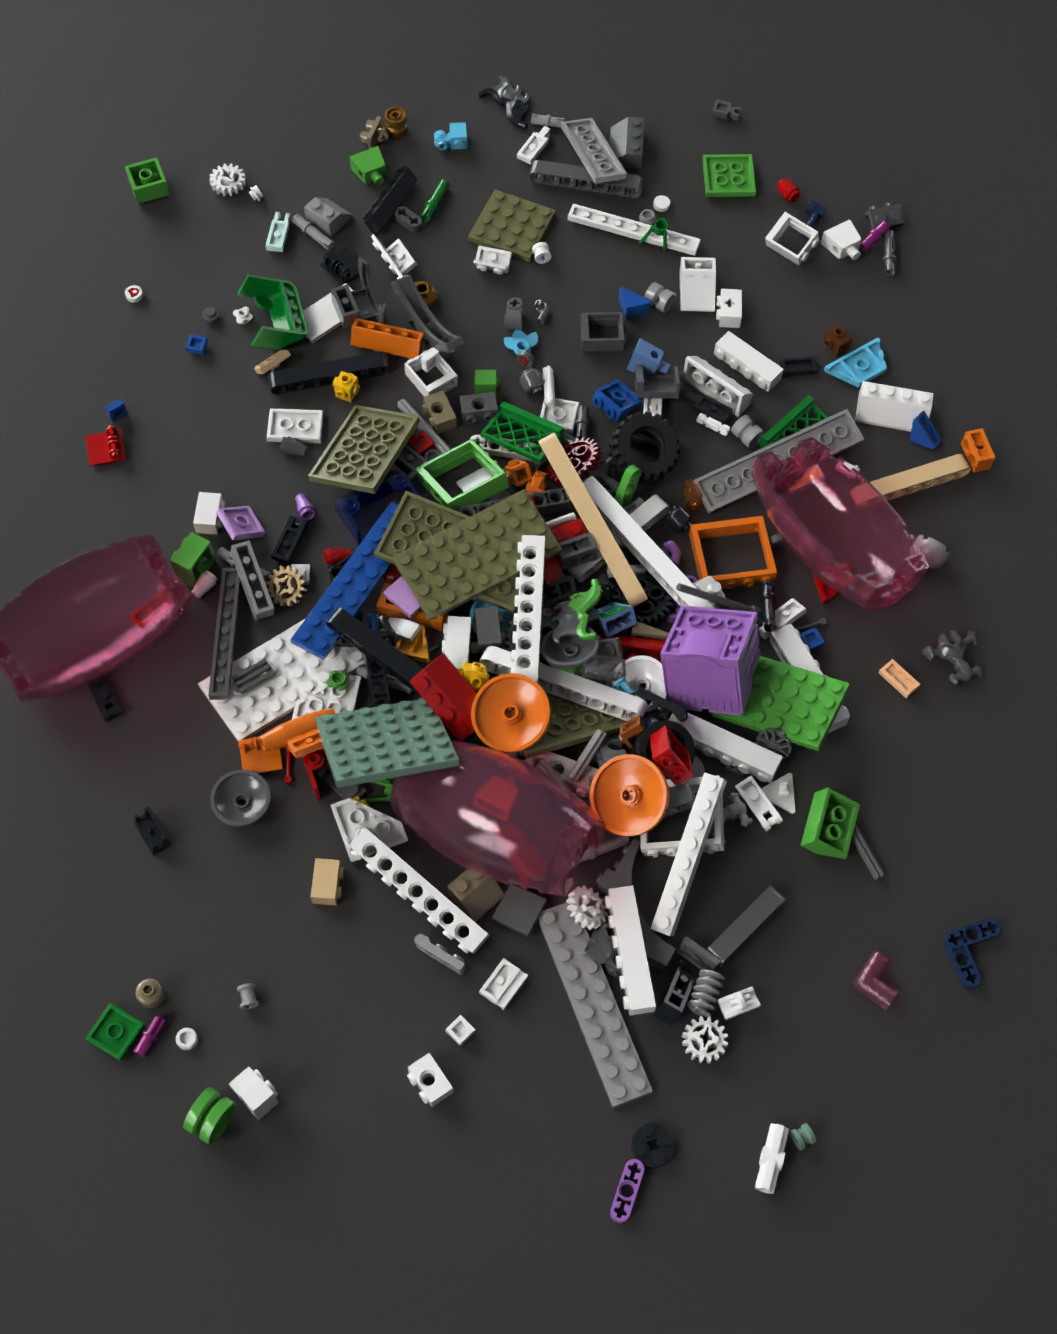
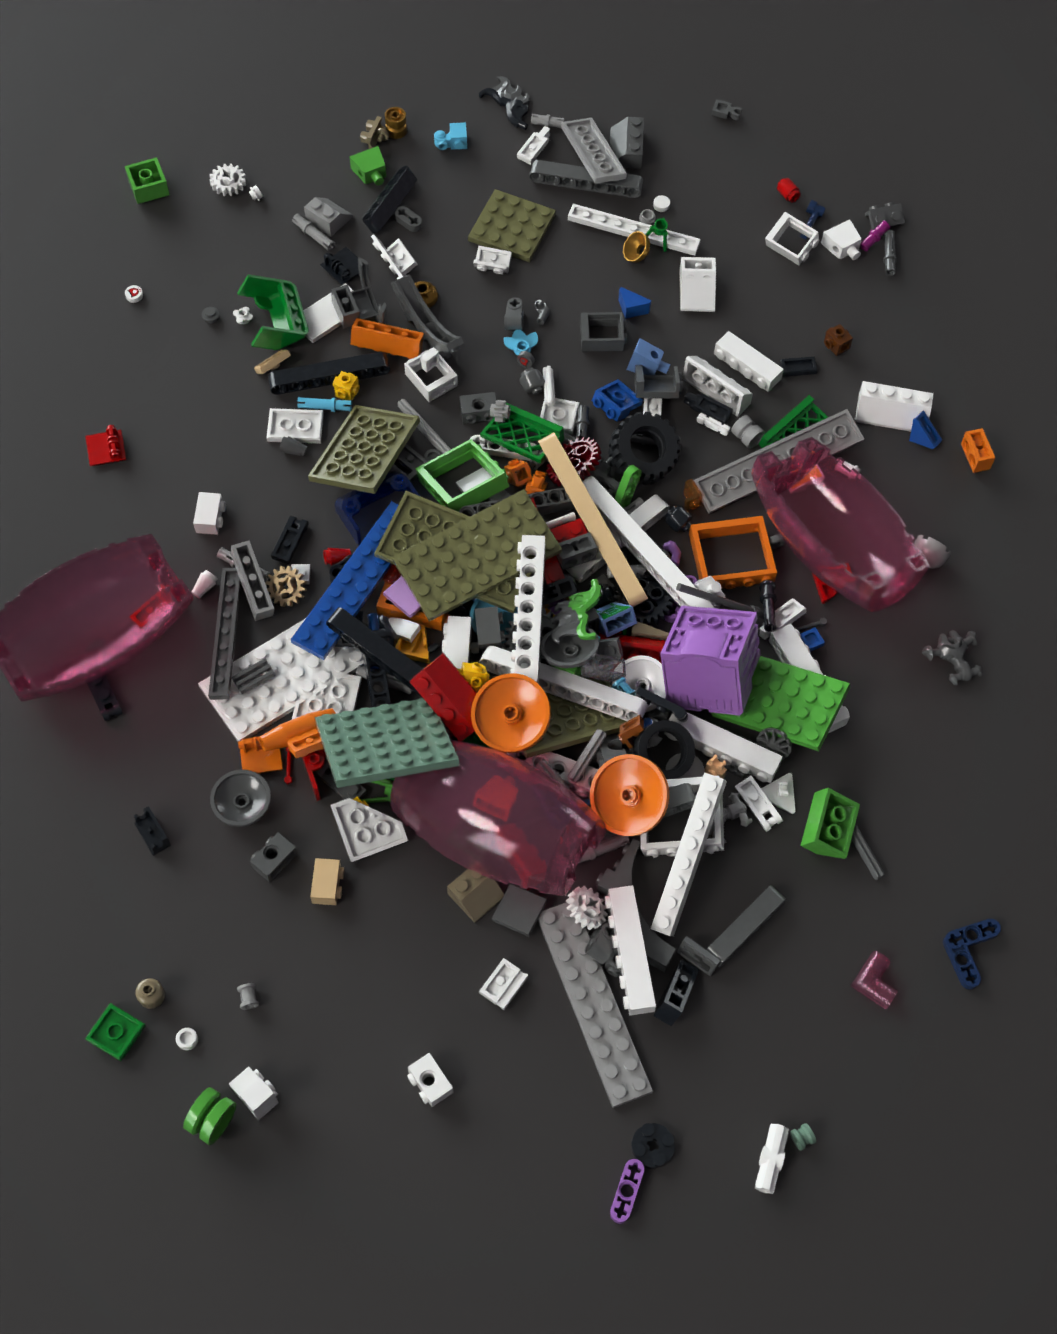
blue plate [105,399,128,422] -> none
magenta axle [133,1015,166,1058] -> none
bright green brick [170,532,216,588] -> none
blue plate [185,334,208,355] -> none
lavender tile [216,505,266,540] -> none
light aqua hinge [265,212,291,252] -> none
medium lavender cone [295,494,316,521] -> none
bright green plate [327,670,350,691] -> none
white brick [349,827,490,954] -> none
red plate [409,430,435,456] -> none
light grey hinge [414,933,466,975] -> none
green pin [420,180,449,222] -> none
dark tan brick [422,391,457,434] -> none
white plate [445,1015,475,1046] -> none
bright green brick [475,370,500,395] -> none
white wheel [532,242,551,264] -> none
light grey wheel [644,282,676,313] -> none
red window [650,725,693,787] -> none
white gear [682,1016,728,1064] -> none
light grey piece [687,969,725,1018] -> none
bright green plate [702,154,756,197] -> none
white brick [716,289,742,328] -> none
white hips [717,986,761,1020] -> none
medium azure wing [824,338,887,387] -> none
tan beam [851,454,971,509] -> none
light nougat plate [878,659,921,699] -> none
none -> dark grey brick [250,832,298,883]
none -> medium azure pin [297,397,352,412]
none -> light grey gear [490,400,511,422]
none -> pearl gold piece [623,231,650,263]
none -> light nougat plate [705,754,727,779]

